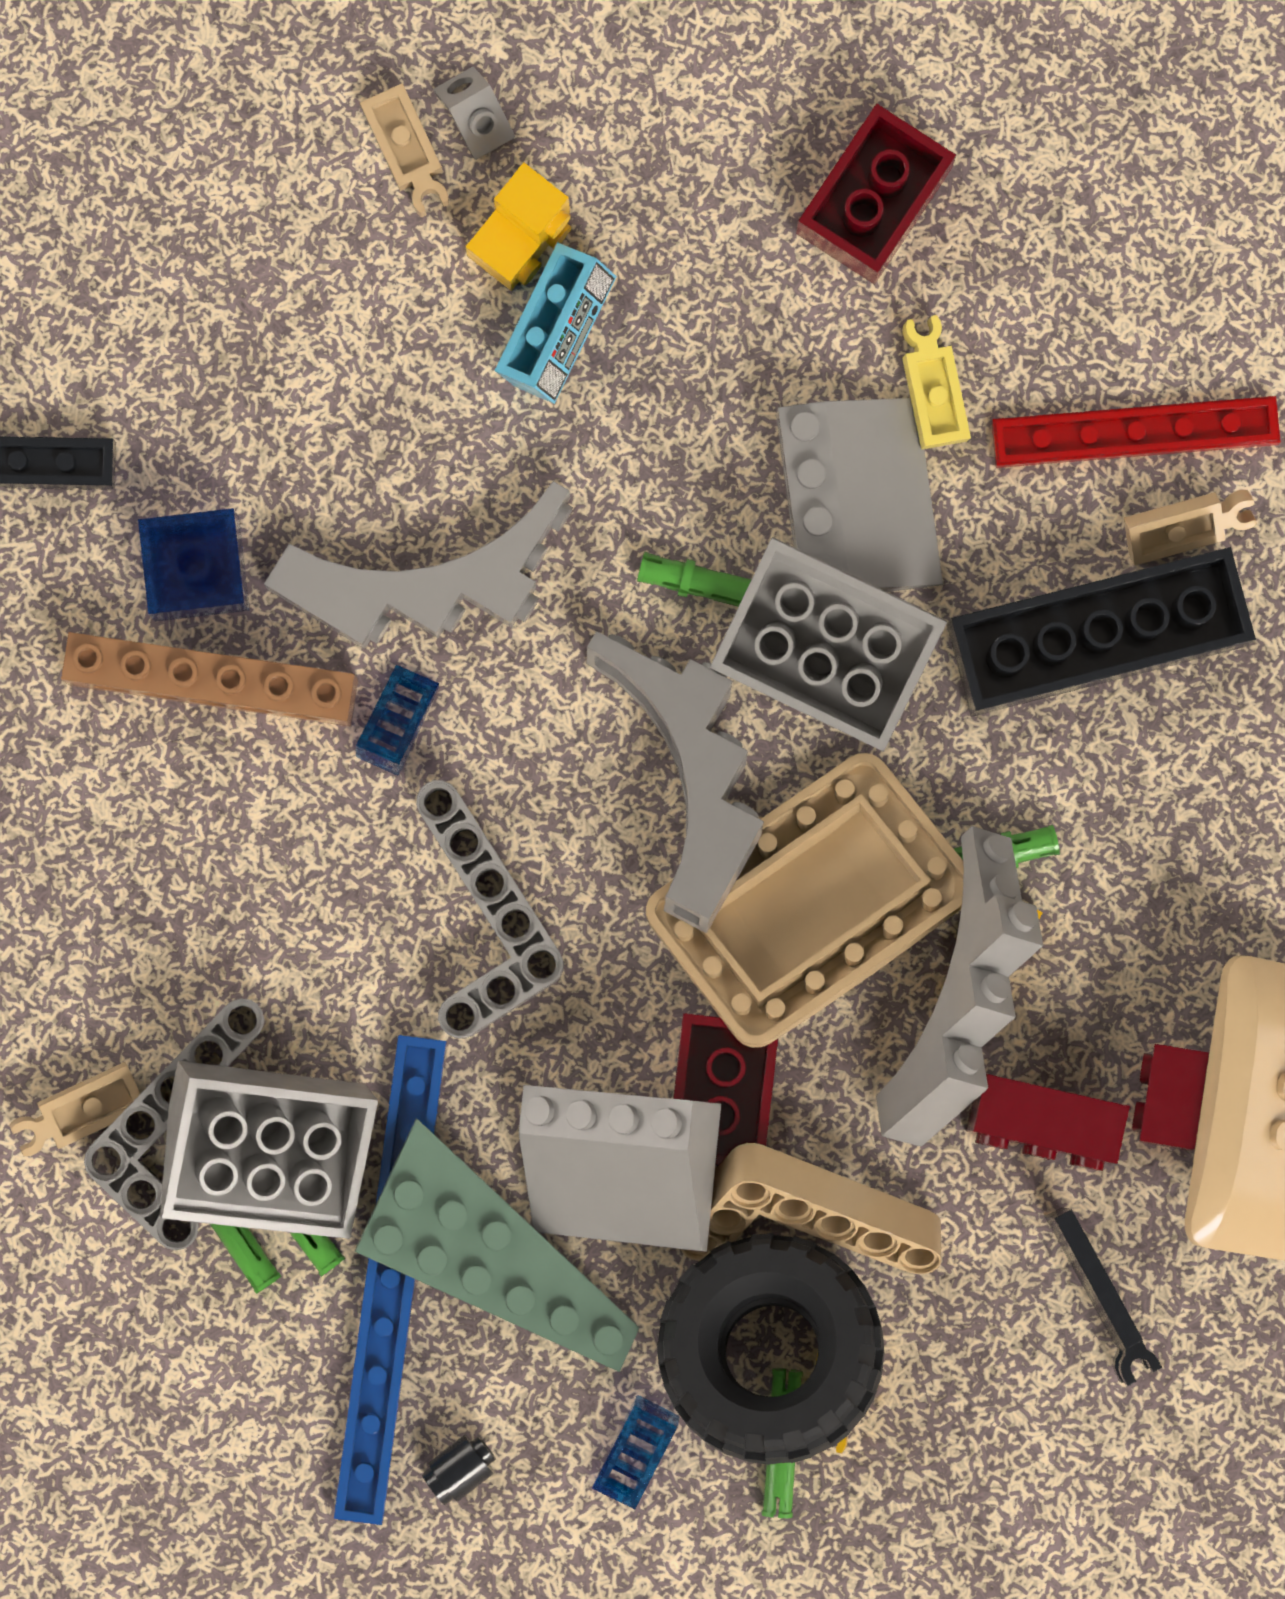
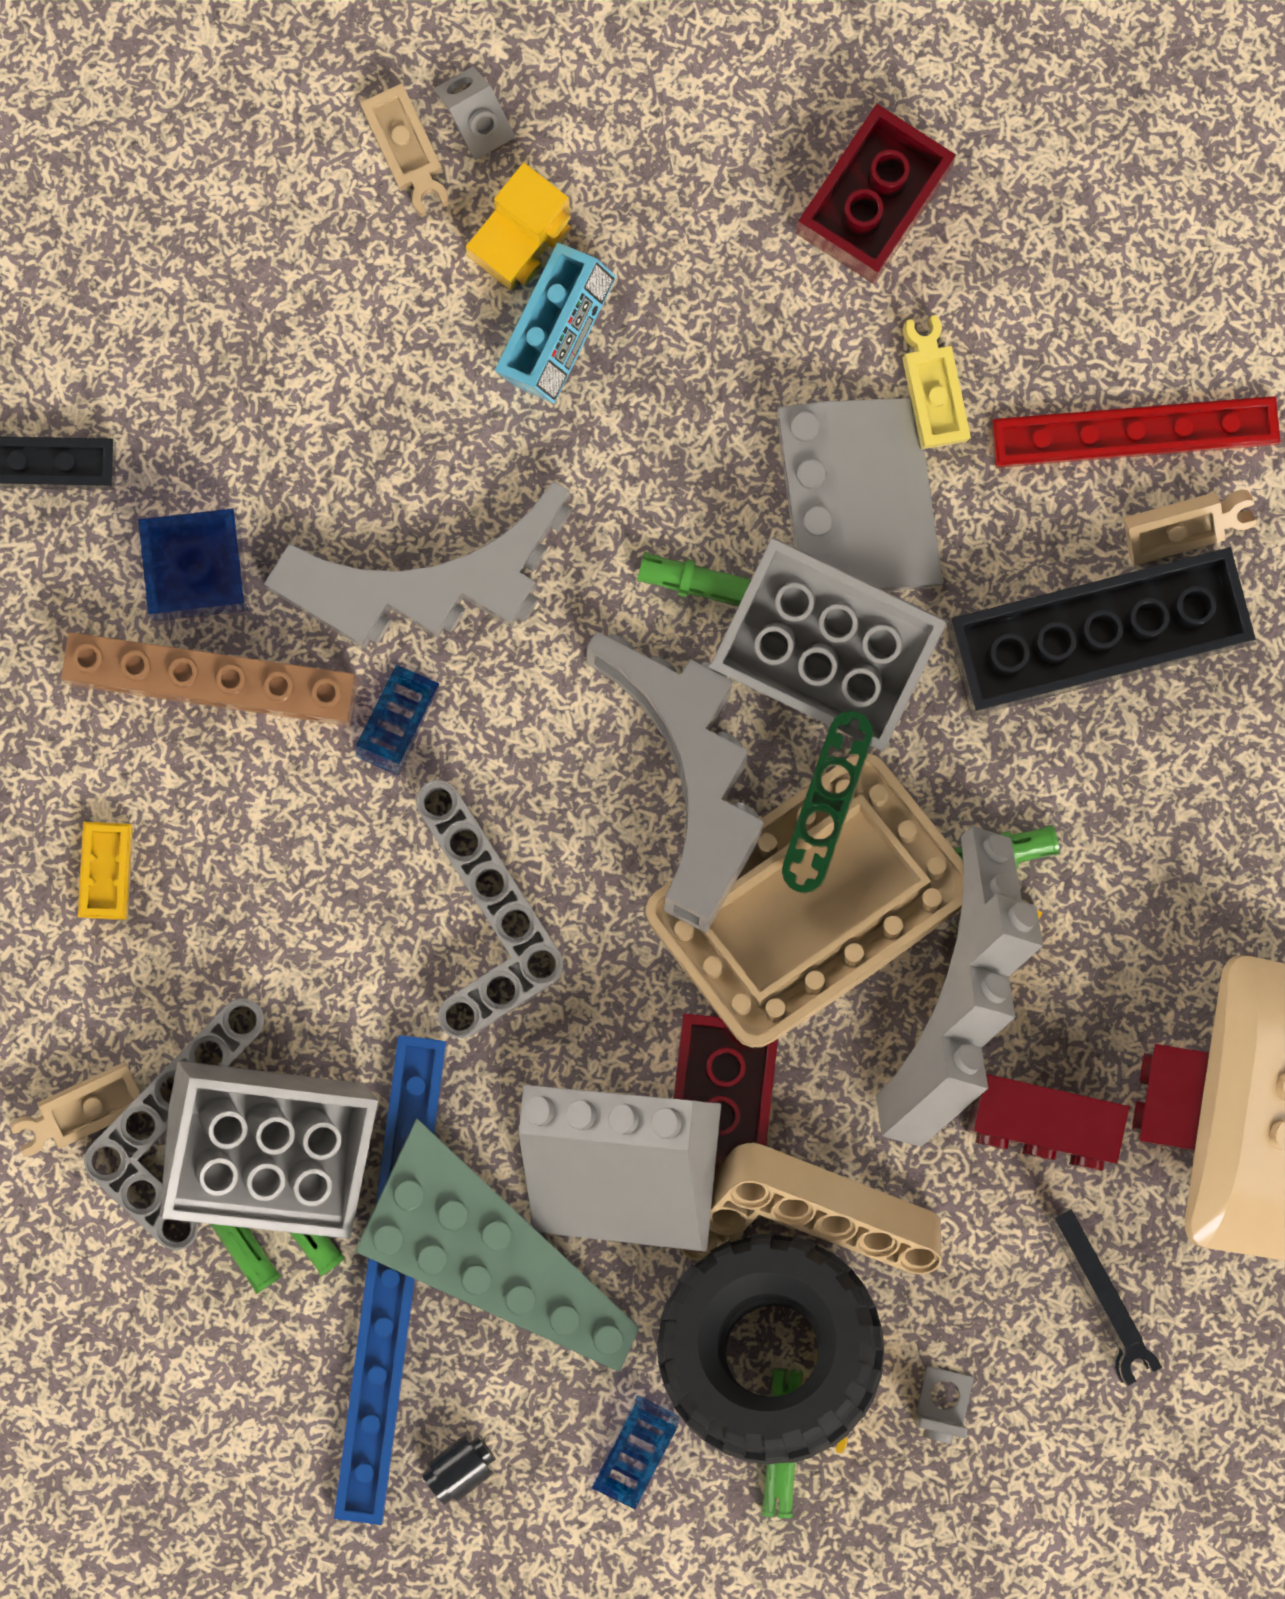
none -> yellow plate [78,821,133,920]
none -> dark green beam [782,711,874,894]
none -> light grey bracket [914,1366,974,1444]

